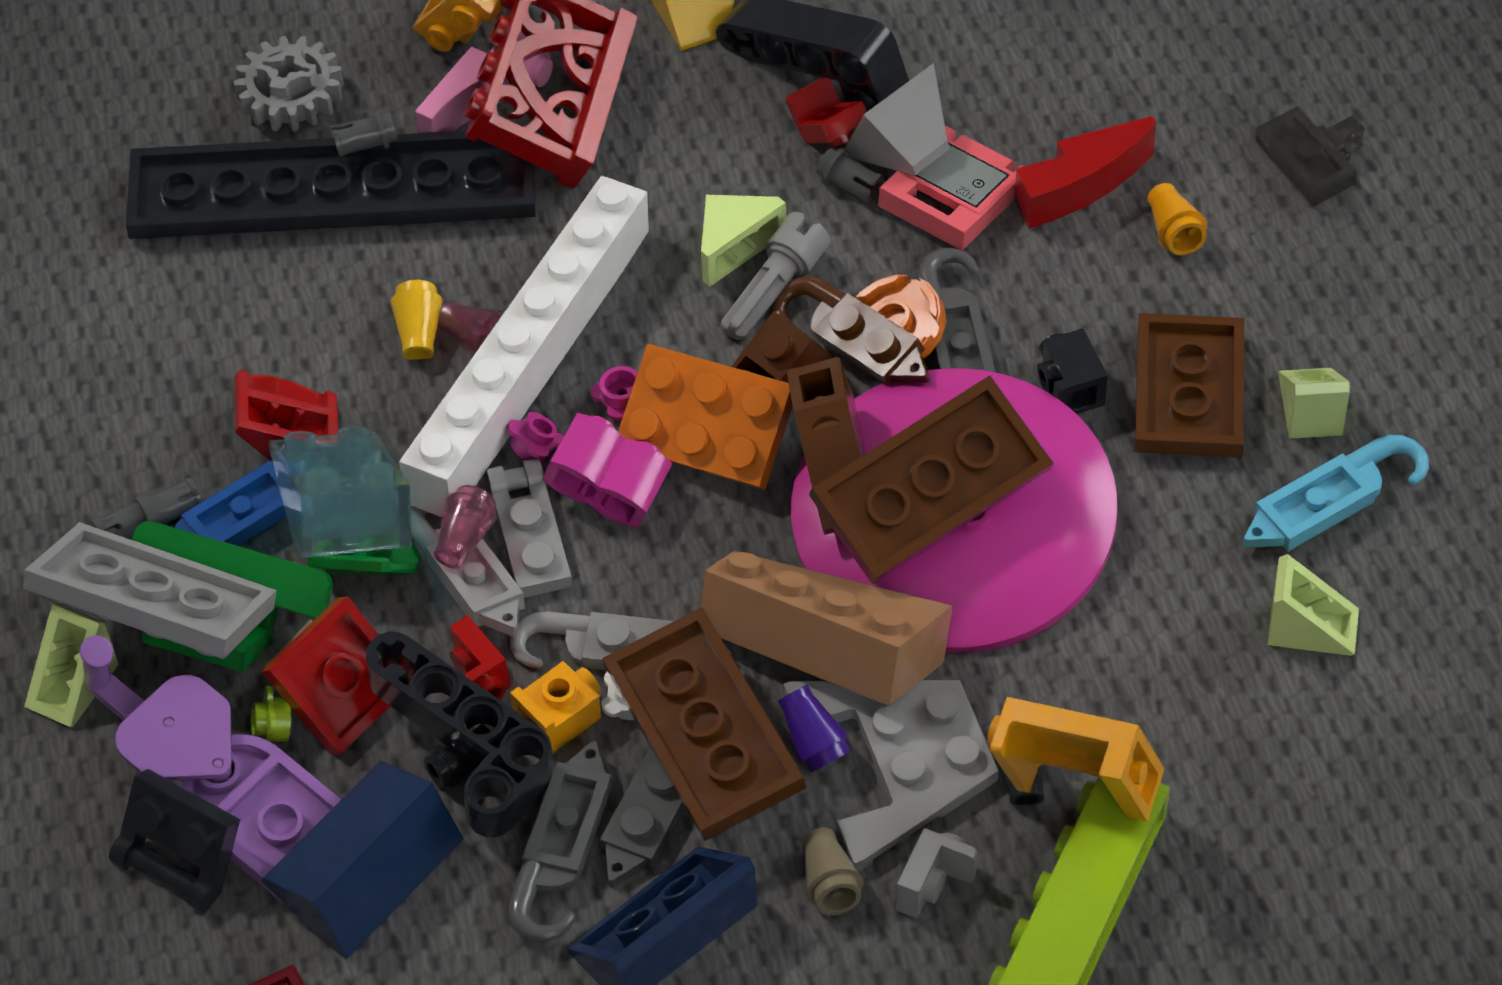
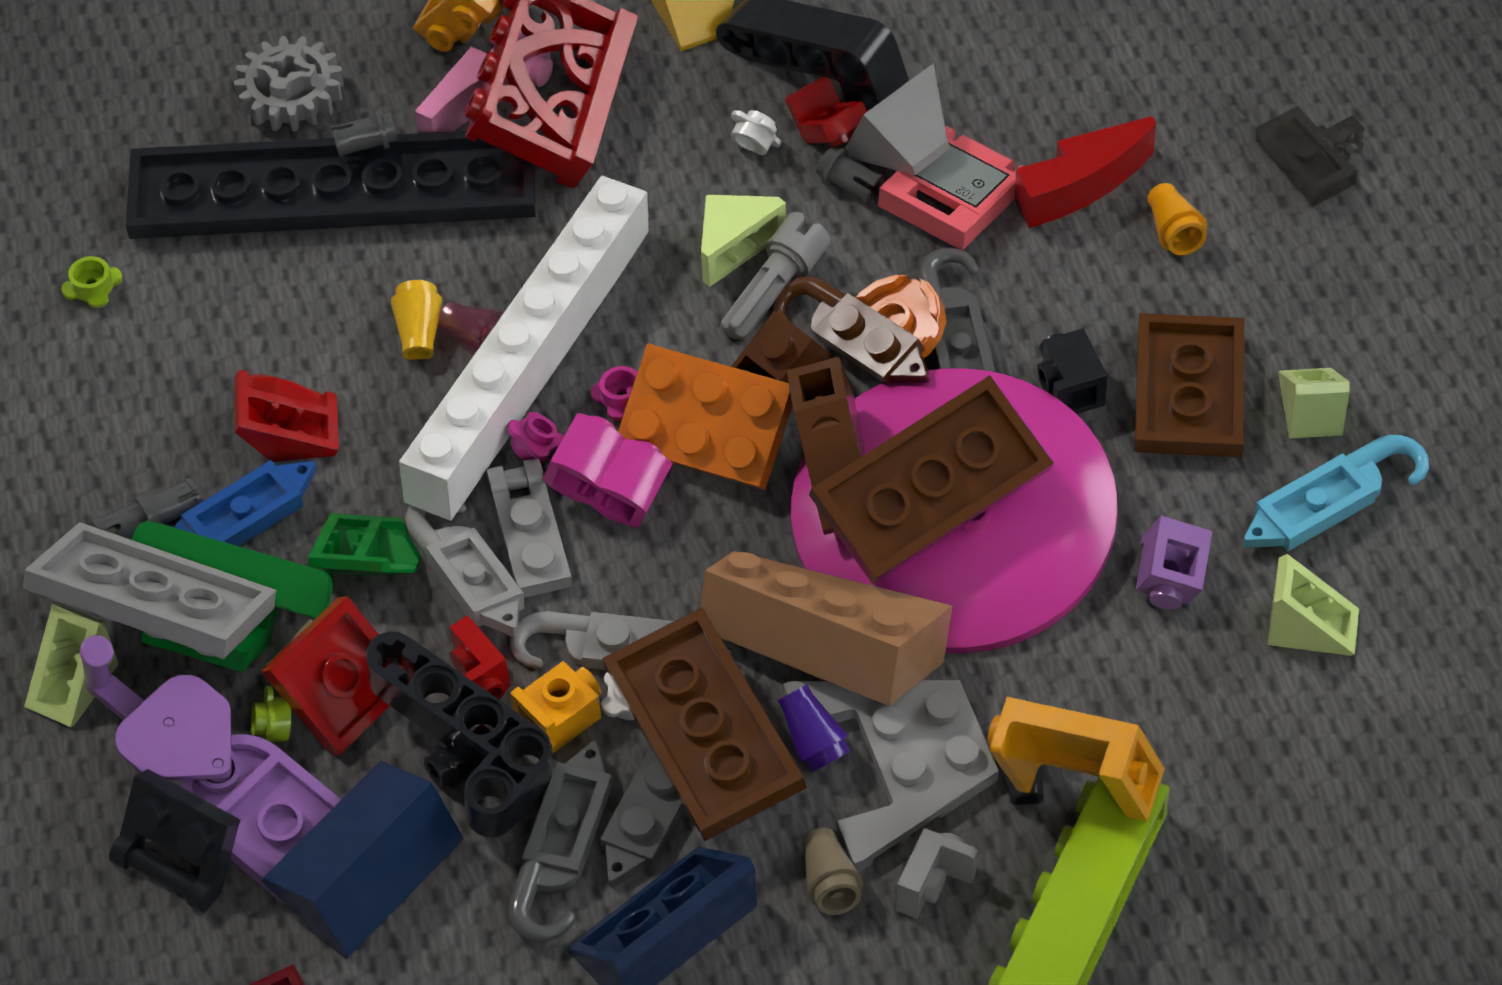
clear light blue slope [269,426,412,558] -> none
clear pink cone [434,485,497,569] -> none
none -> lime plate [61,256,123,308]
none -> white plate [730,110,782,155]
none -> medium lavender brick [1136,516,1212,610]

